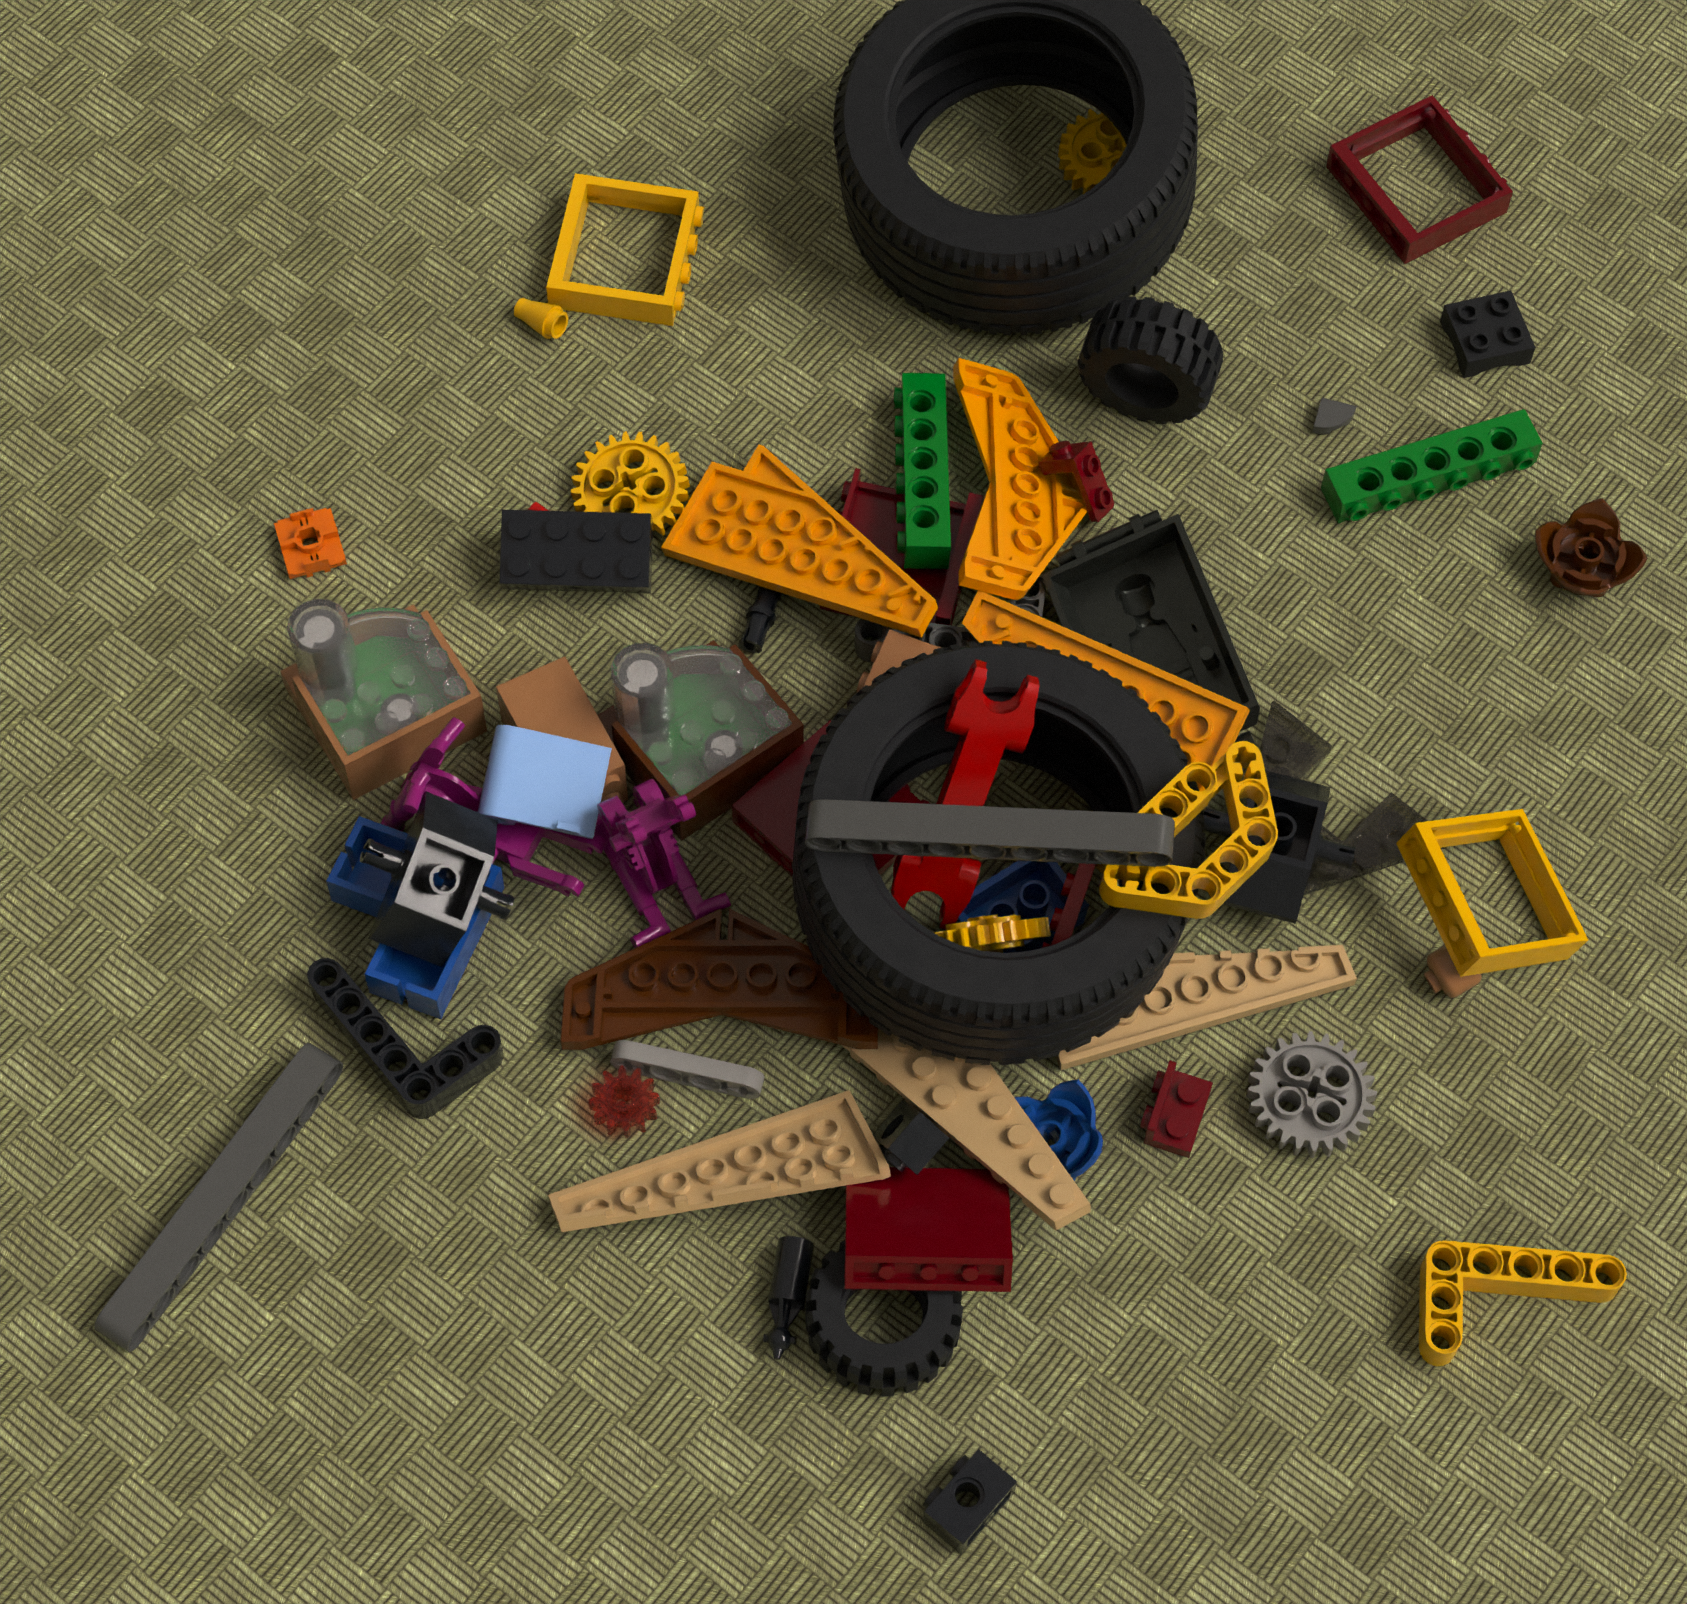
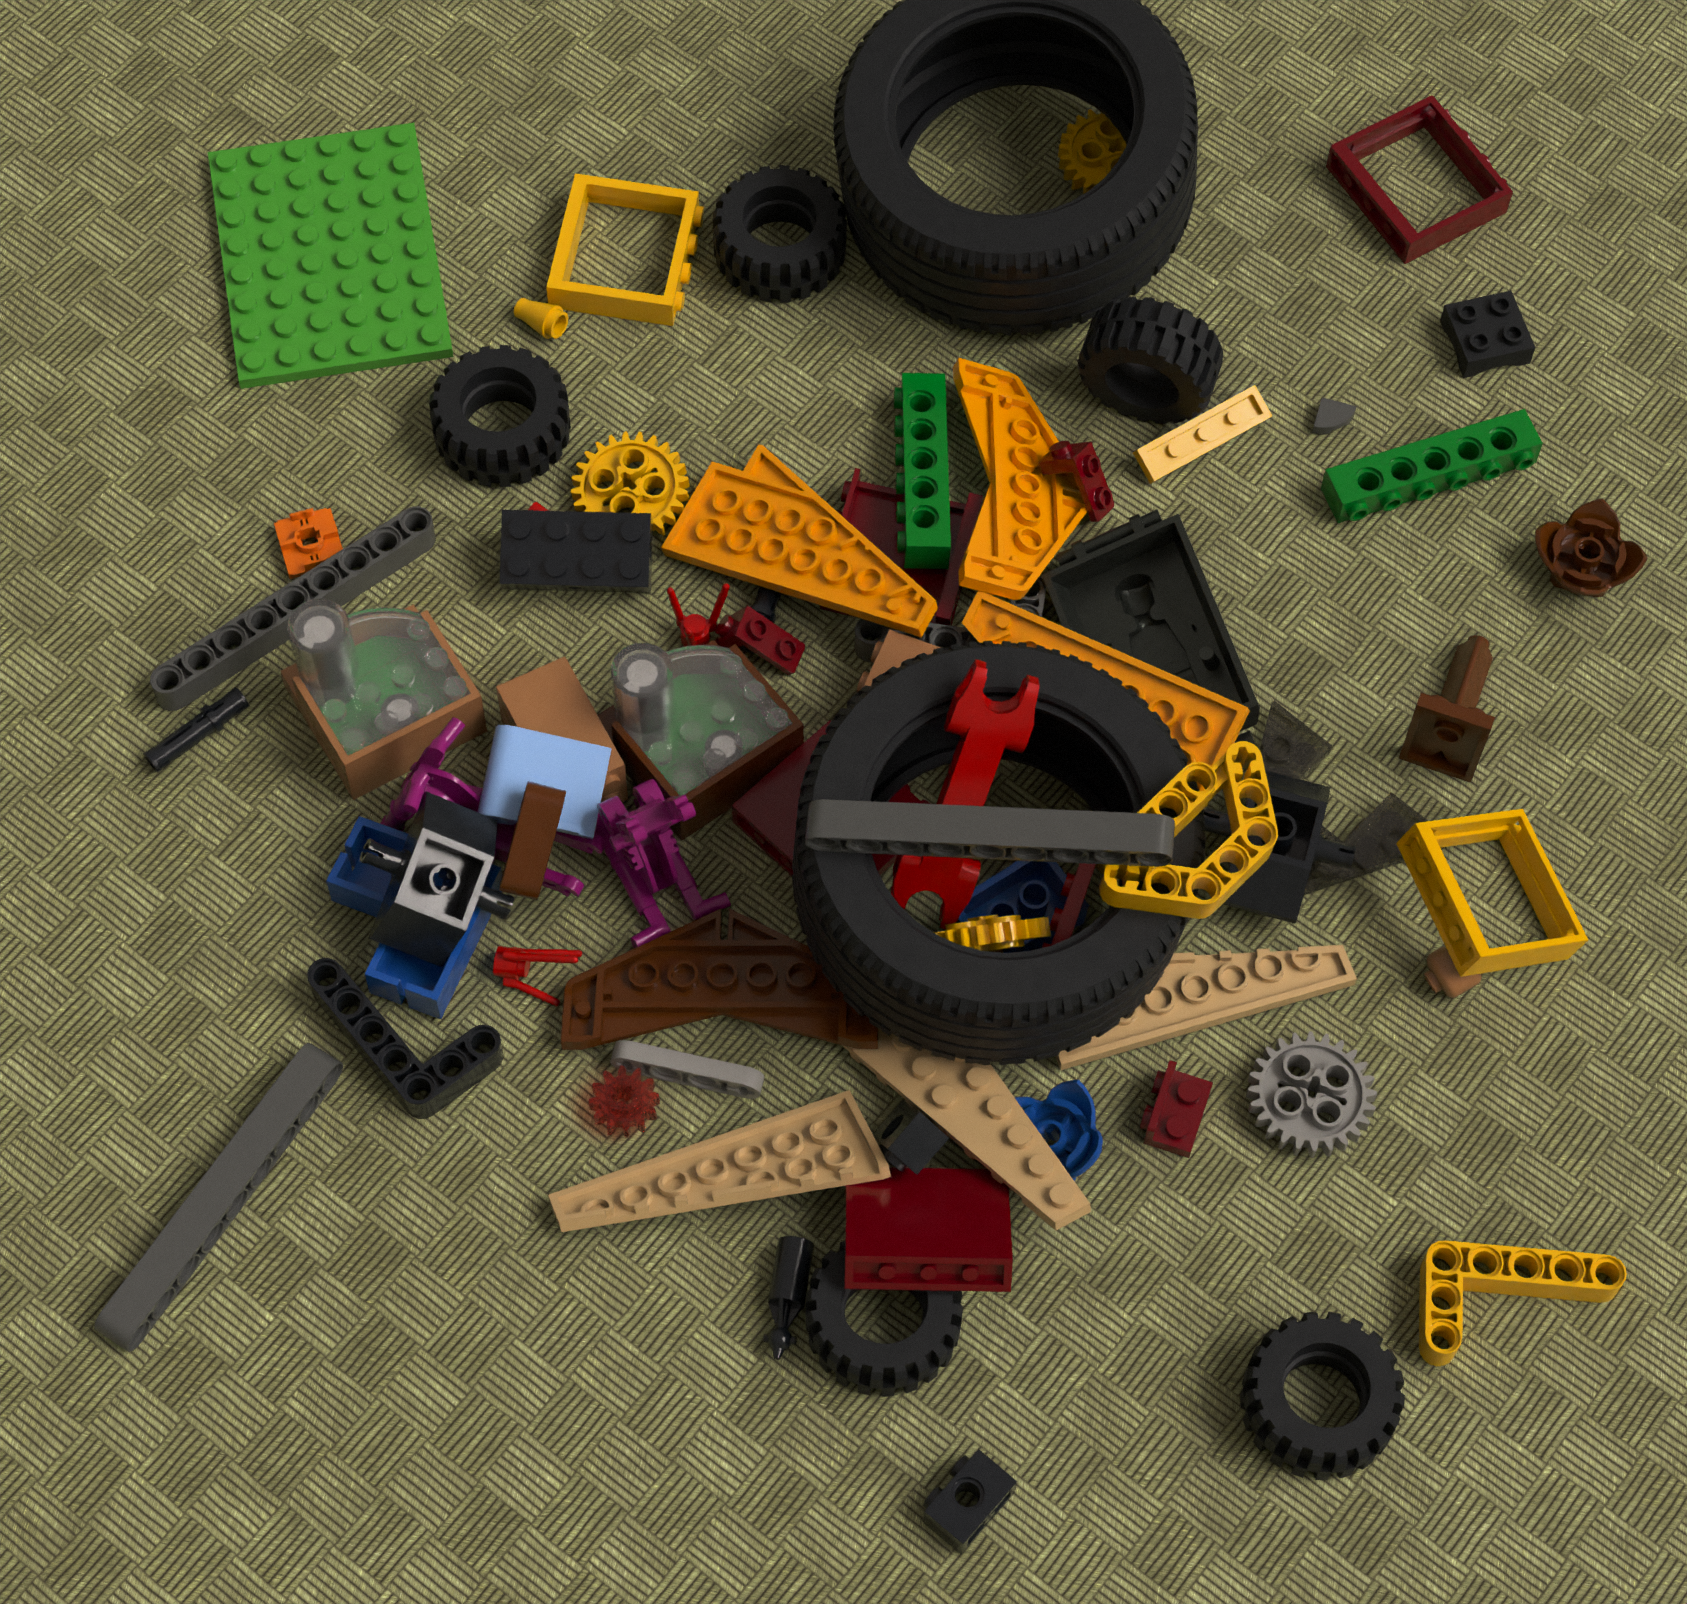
none -> black pin [143,687,250,773]
none -> dark grey beam [150,506,436,711]
none -> bright green plate [208,123,454,389]
none -> black tyre [429,345,571,487]
none -> red plant [493,946,583,1006]
none -> reddish brown beam [499,781,566,900]
none -> red plant [667,583,730,650]
none -> black tyre [712,165,847,303]
none -> dark red bracket [715,605,805,675]
none -> yellow plate [1133,385,1272,484]
none -> black tyre [1240,1311,1405,1480]
none -> reddish brown piece [1398,635,1495,783]

